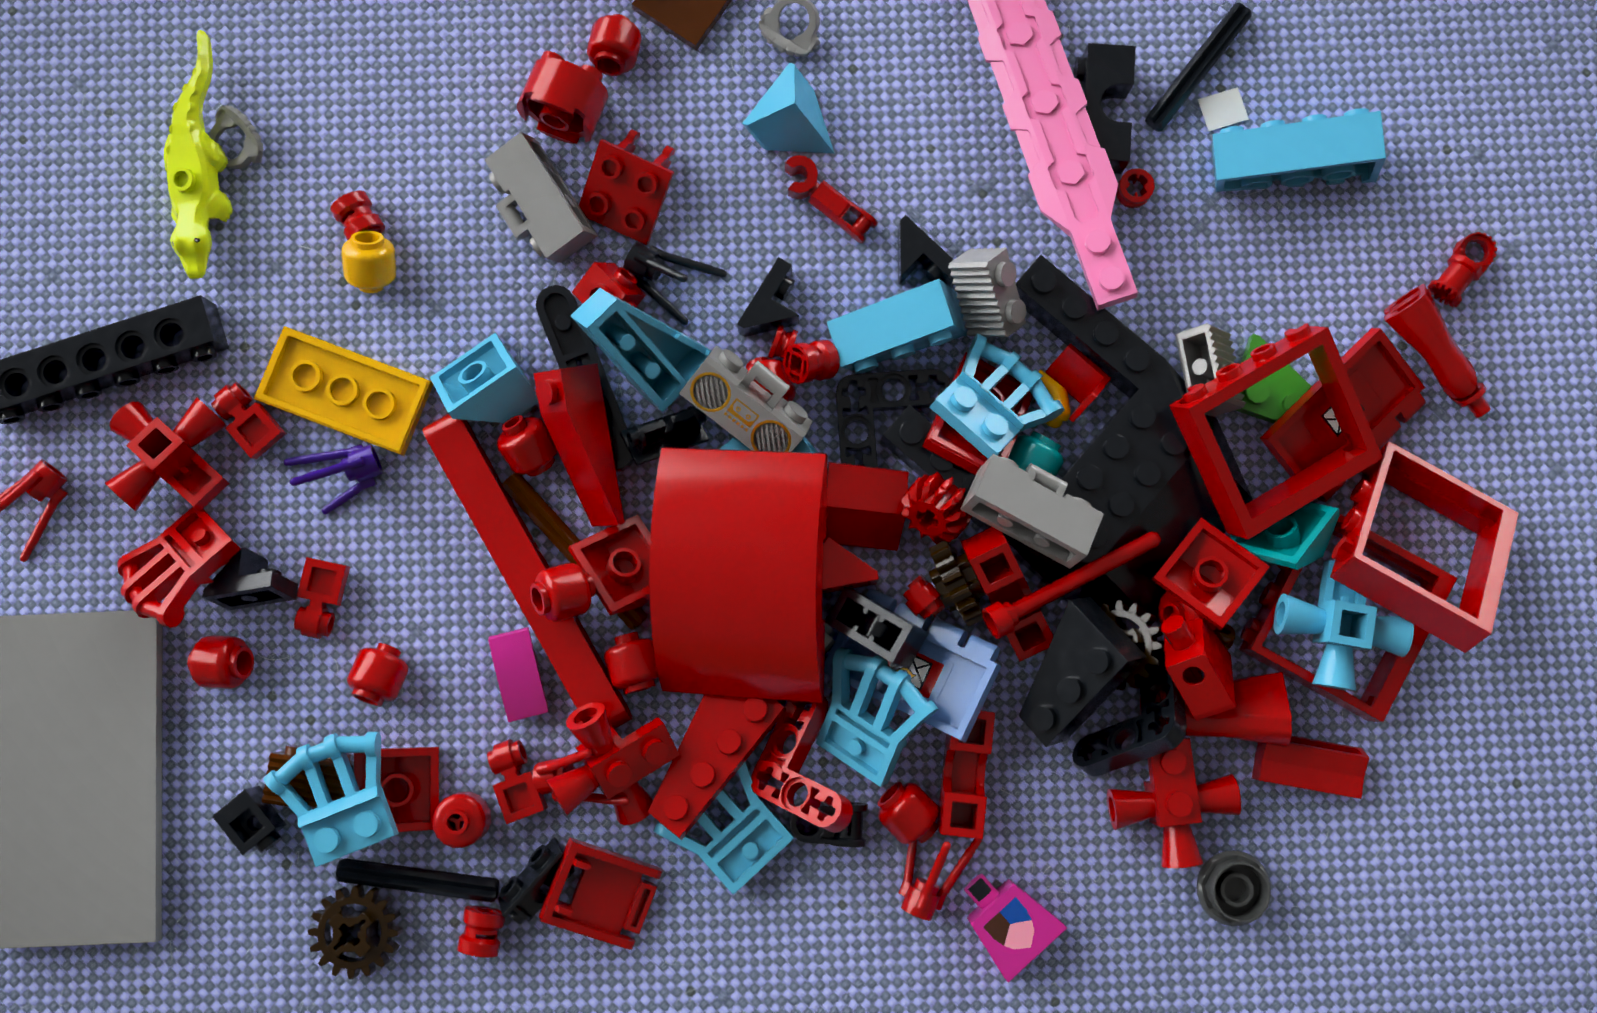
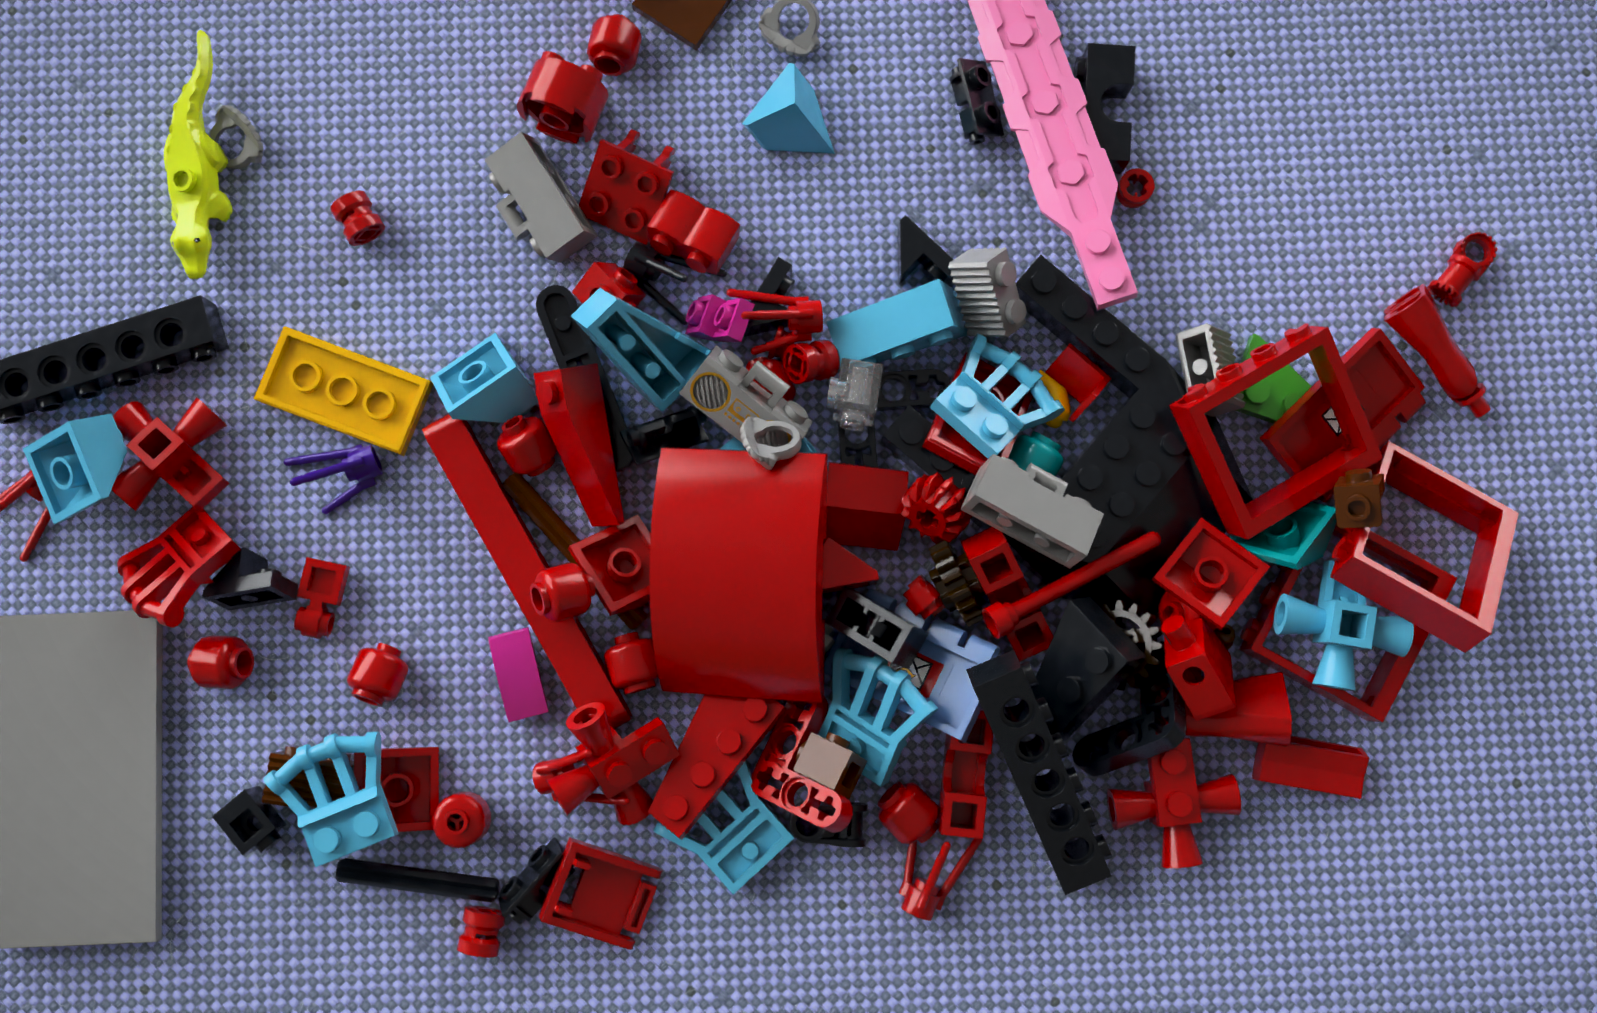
red plate [211,382,287,459] -> none
dark brown gear [308,884,403,979] -> none
yellow head [341,230,396,293] -> none
red plate [487,739,548,824] -> none
red piece [785,155,878,243] -> none
dark pink torso [964,873,1067,983] -> none
black axle [1145,2,1252,132] -> none
dark grey piece [1196,850,1271,926] -> none
white sticker [1197,87,1249,132] -> none
medium azure wedge [1212,108,1386,192] -> none
none -> medium azure slope [23,413,127,524]
none -> red brick [647,190,740,275]
none -> dark pink slope [685,294,755,342]
none -> red plant [726,289,823,355]
none -> light grey piece [740,417,802,470]
none -> brick [793,732,867,799]
none -> clear brick [826,358,883,431]
none -> black hinge [949,58,1004,145]
none -> black brick [966,650,1112,895]
none -> reddish brown bracket [1334,469,1385,528]

